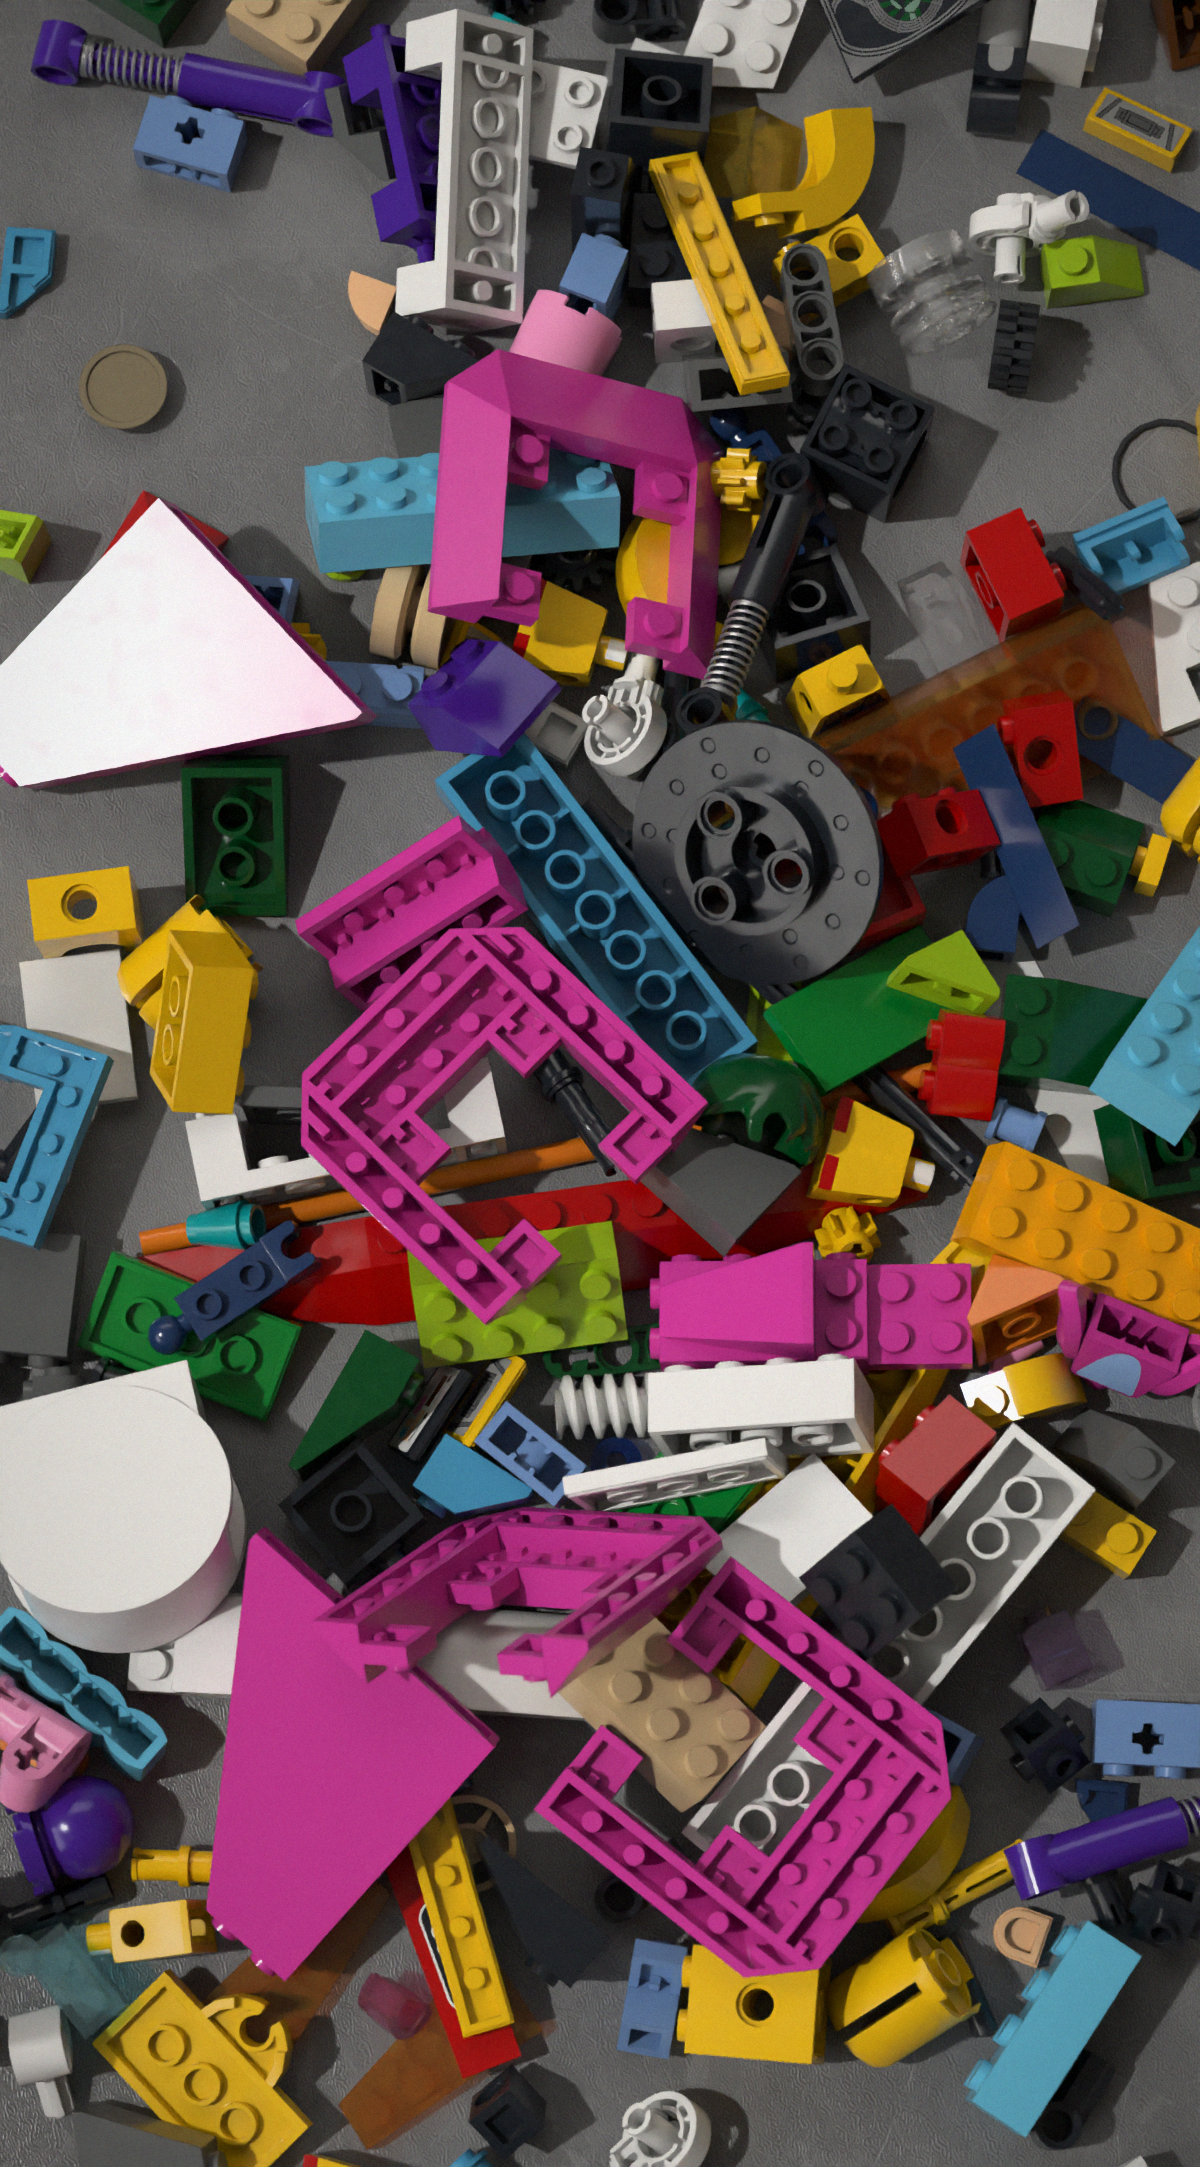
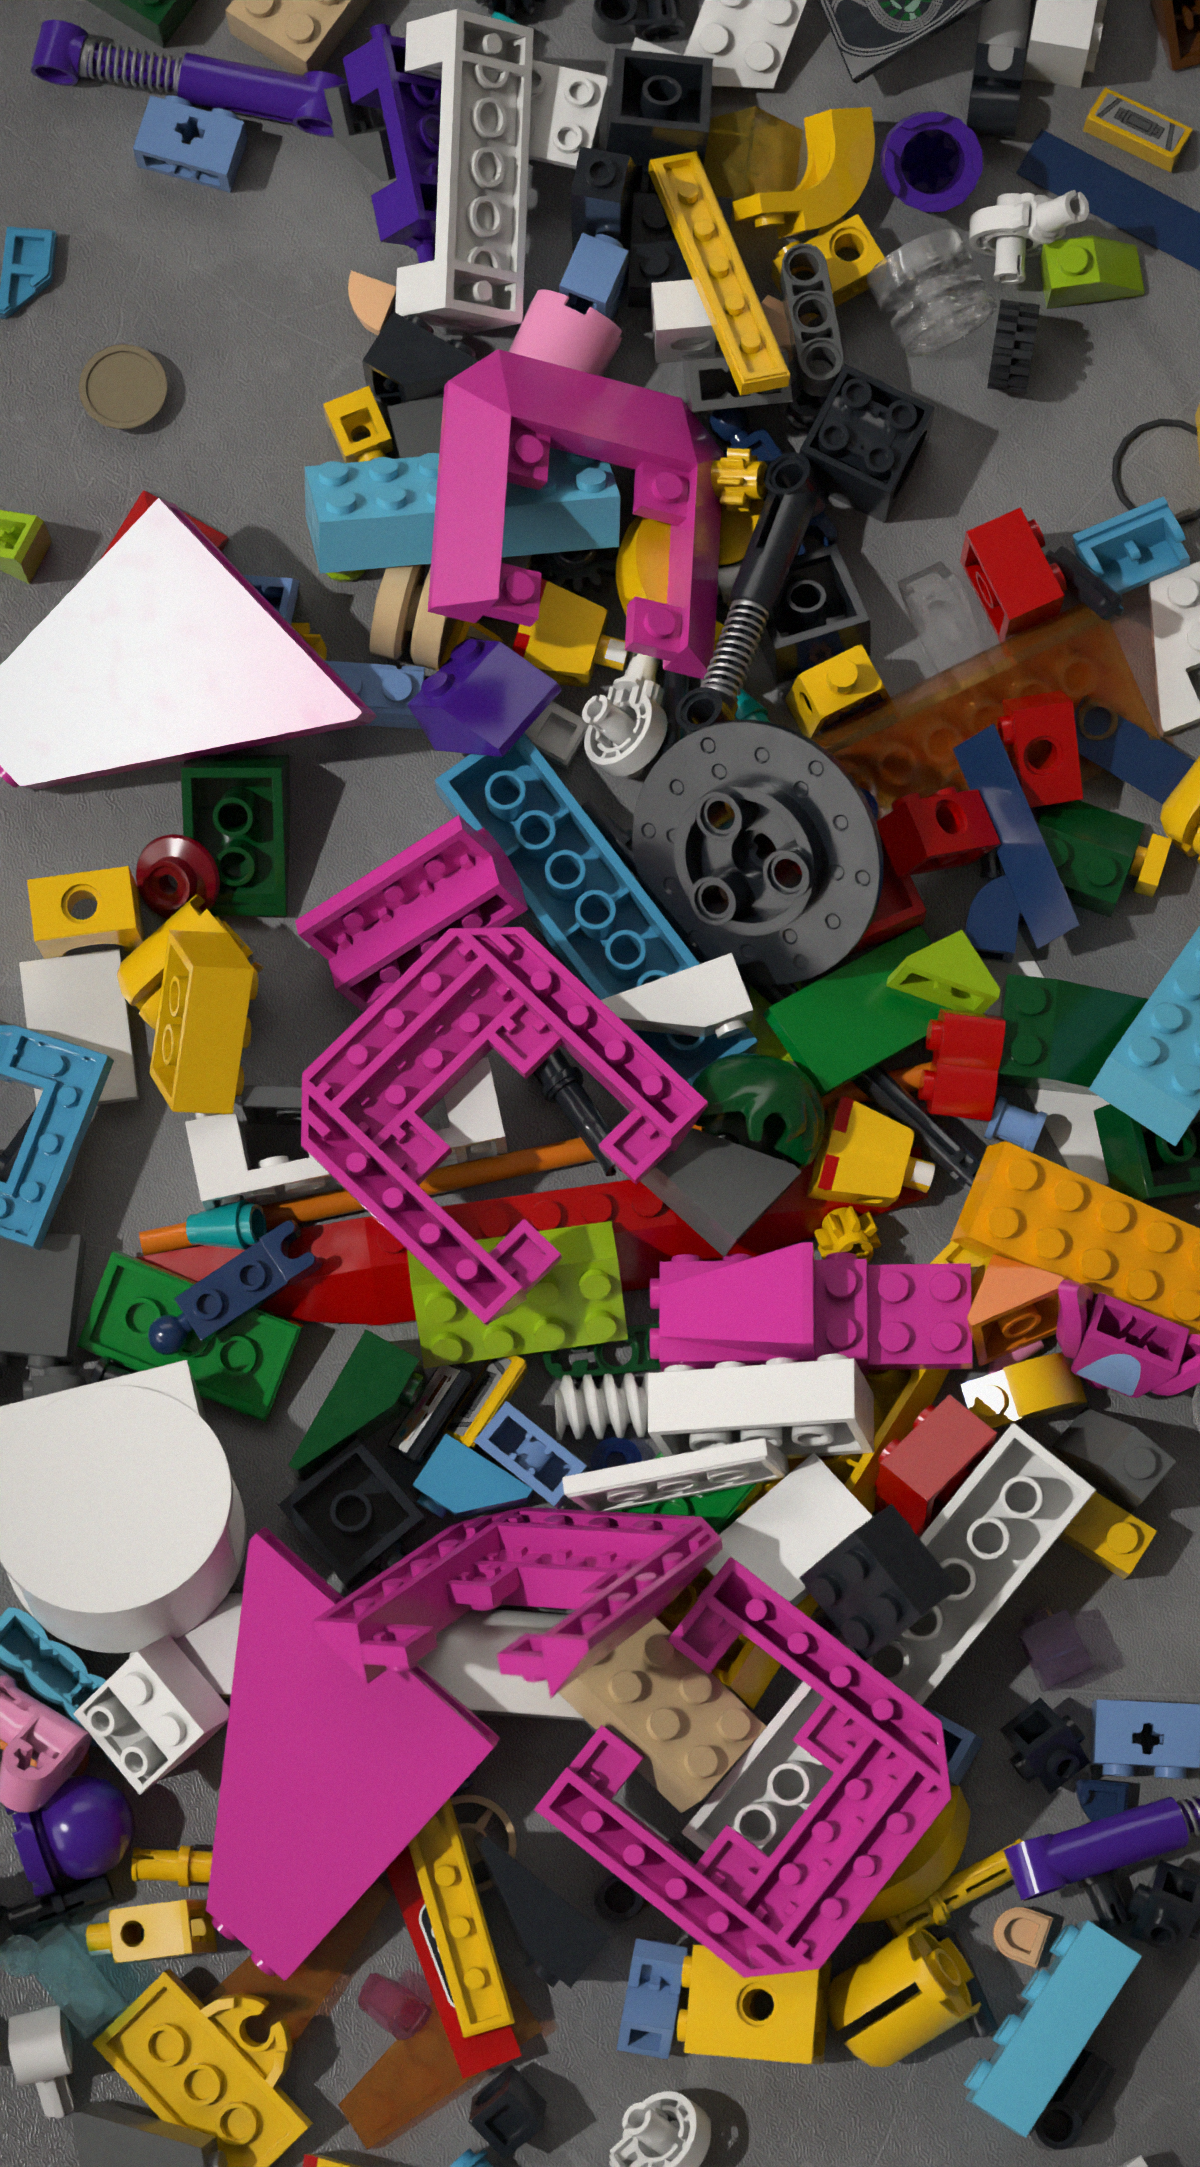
none -> white slope [73,1635,229,1795]
none -> dark red piece [136,834,220,919]
none -> yellow brick [323,386,393,463]
none -> white slope [601,953,753,1039]
none -> dark purple tile [880,111,983,212]

